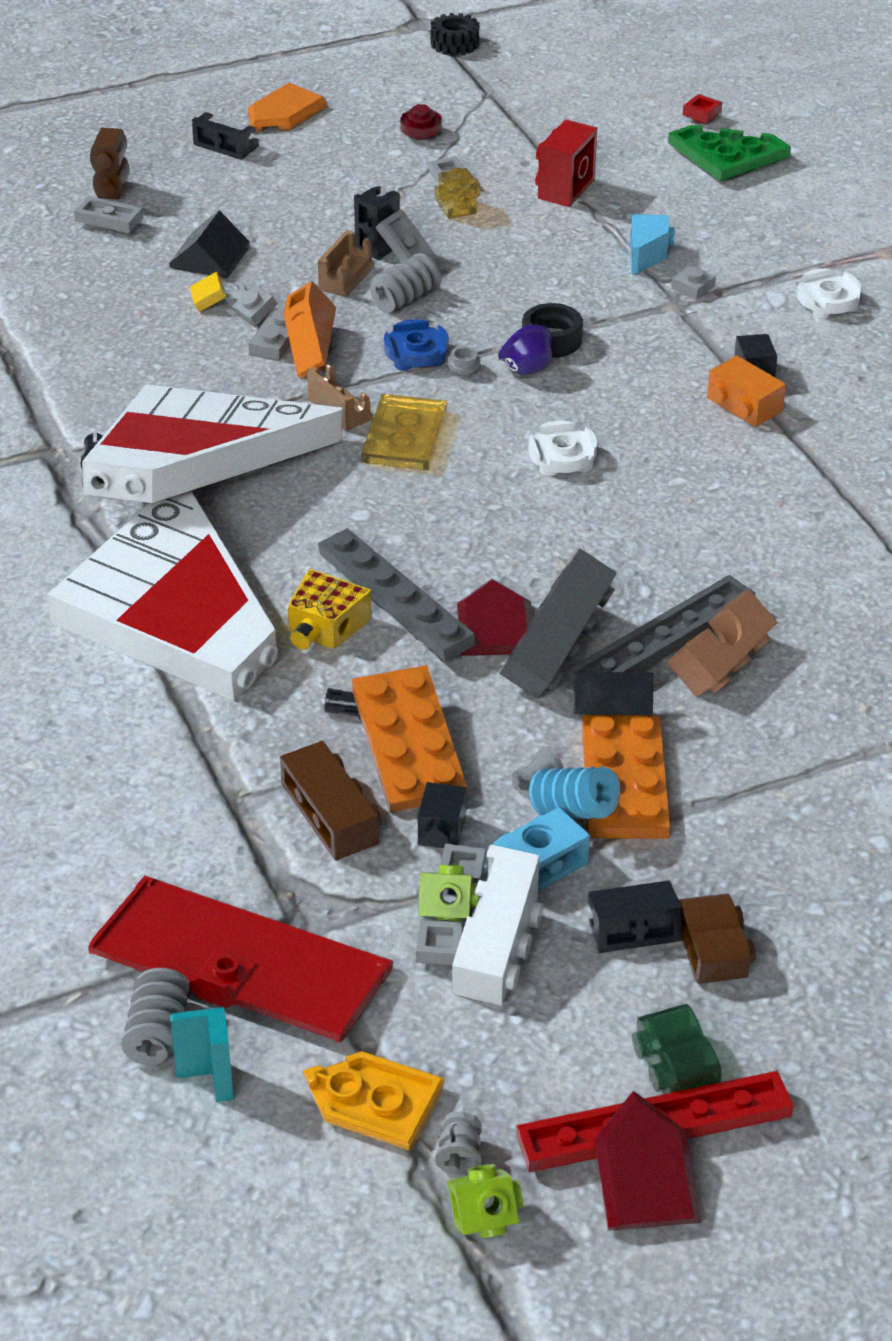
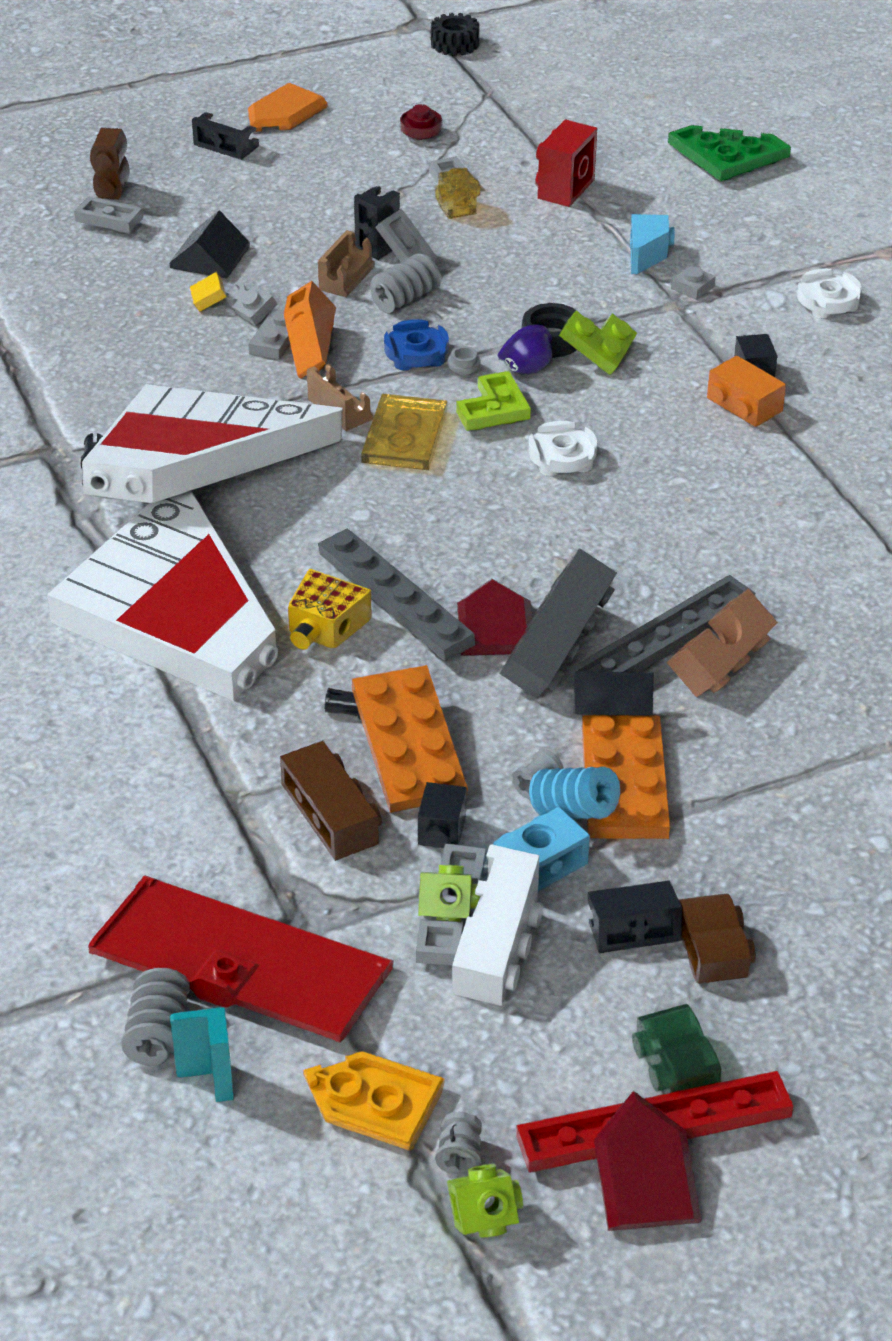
red plate [682,94,722,124] -> none
none -> lime plate [456,371,531,431]
none -> lime plate [559,310,637,375]

